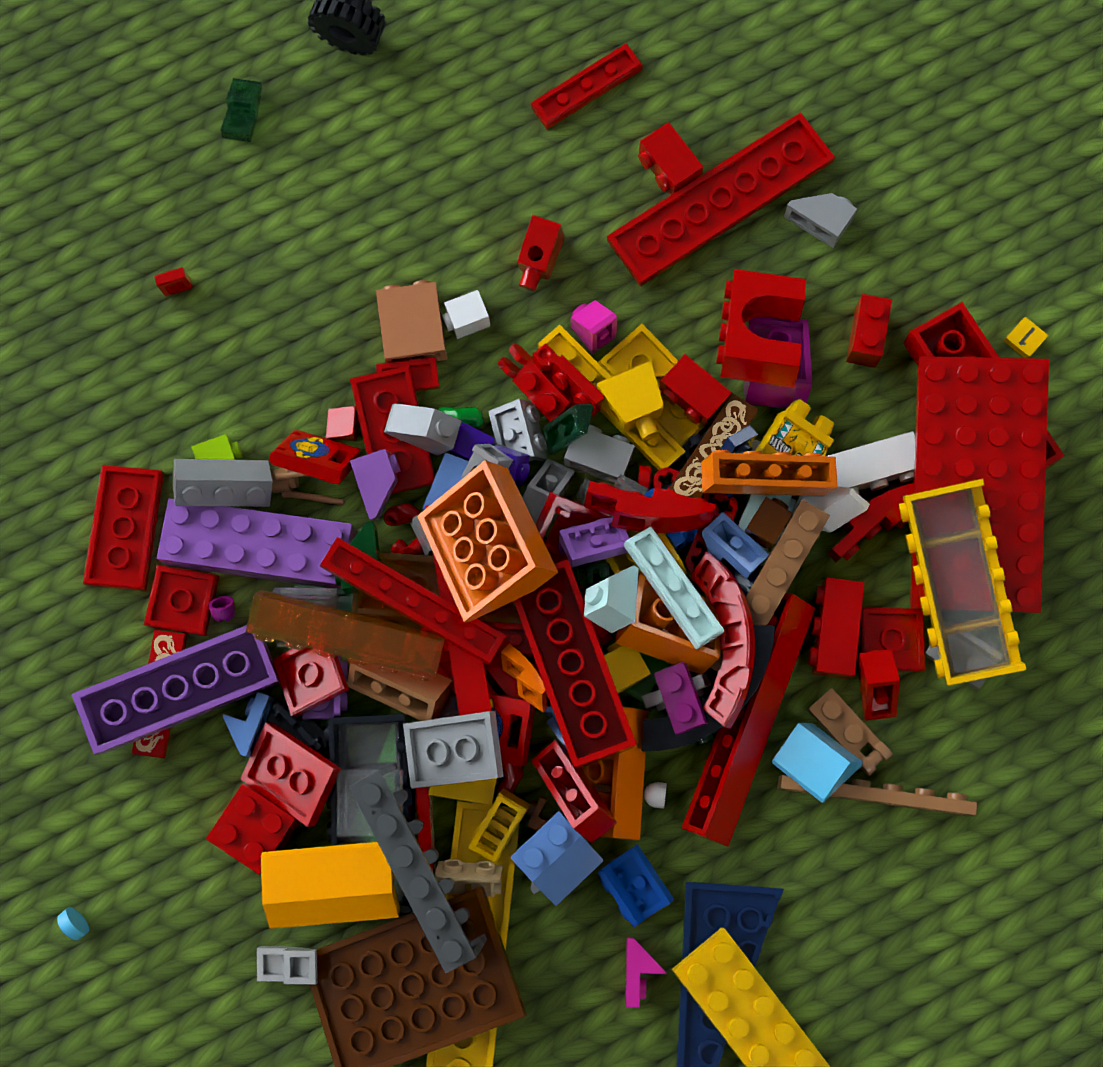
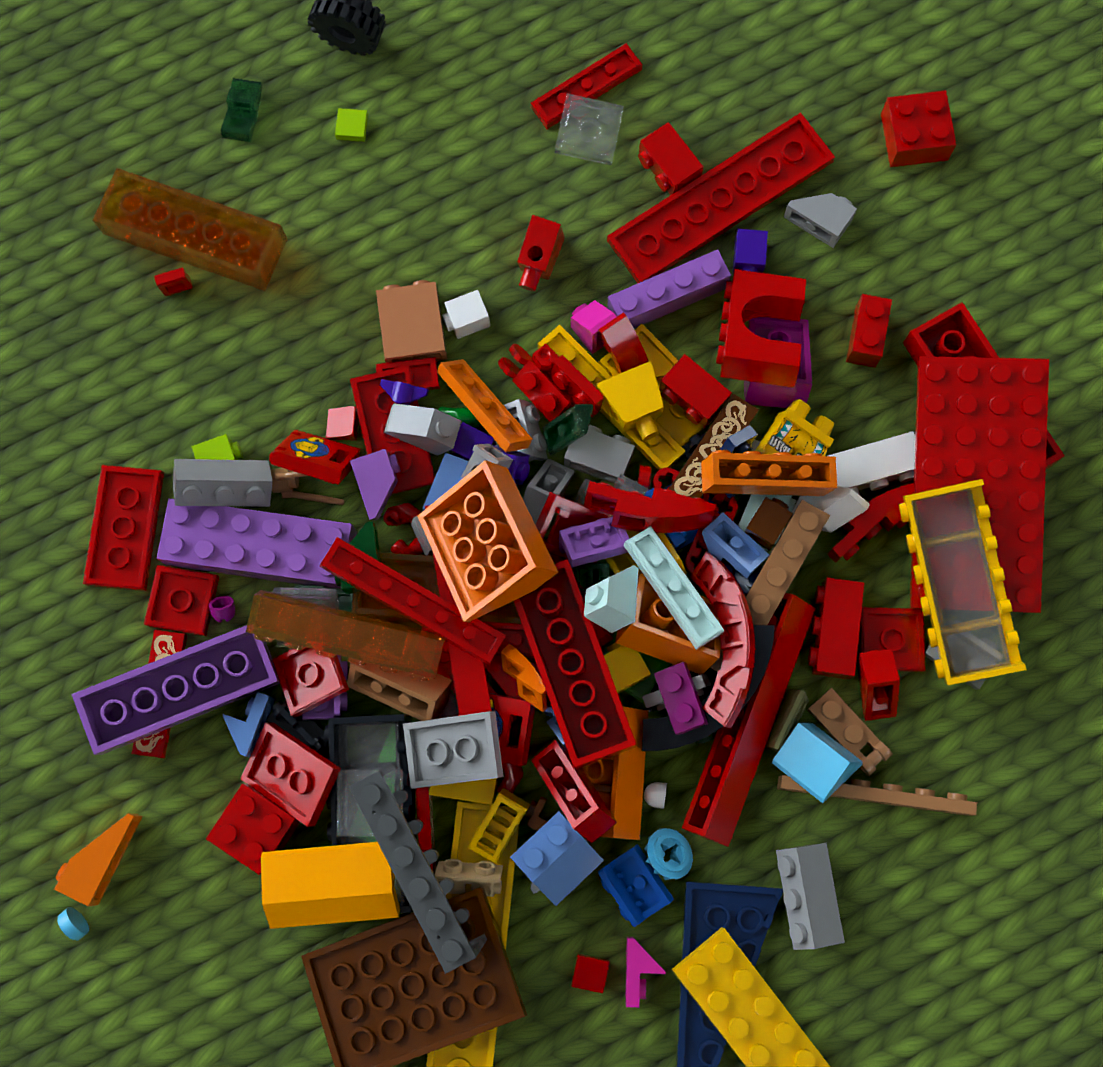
light grey slope [257,946,318,984] -> none
yellow tile [1004,317,1049,358] -> none
none -> orange slope [54,813,143,906]
none -> clear orange brick [93,168,287,291]
none -> lime tile [335,108,368,142]
none -> dark purple piece [380,379,429,405]
none -> orange plate [437,359,533,453]
none -> clear plate [554,93,624,165]
none -> red slope [571,954,610,994]
none -> red slope [598,312,649,374]
none -> medium lavender brick [607,249,731,328]
none -> medium azure gear [644,828,693,880]
none -> dark purple brick [733,229,768,273]
none -> olive slope [765,689,809,753]
none -> light grey brick [776,843,845,950]
none -> red brick [881,90,957,167]

